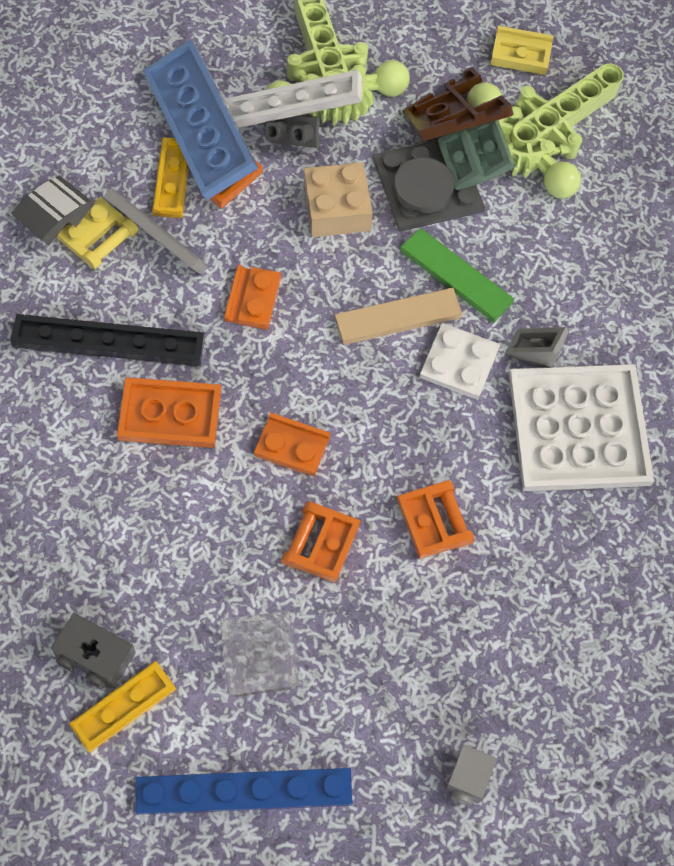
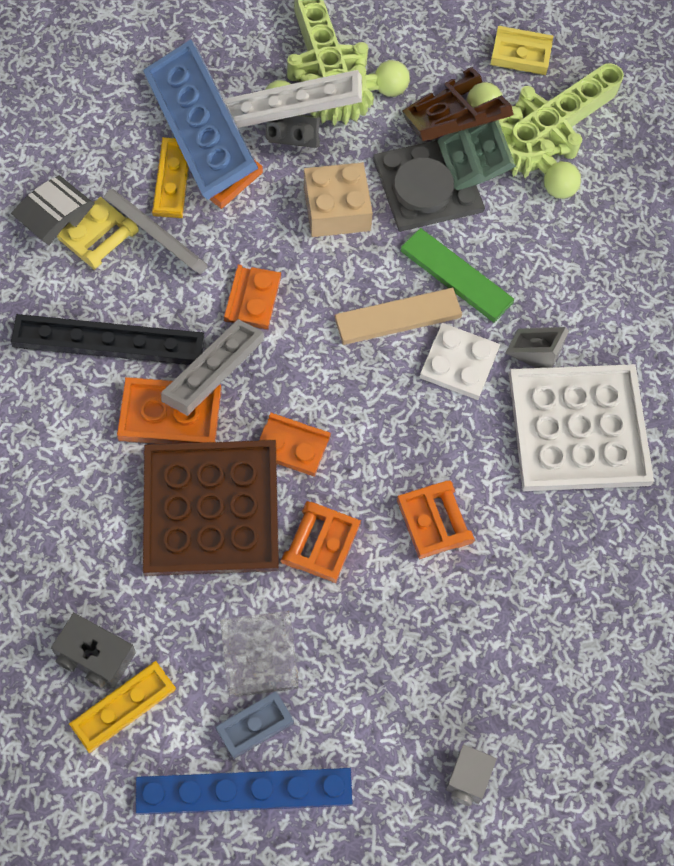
none -> reddish brown plate [143,440,279,576]
none -> light grey plate [161,319,264,416]
none -> sand blue plate [215,691,294,760]

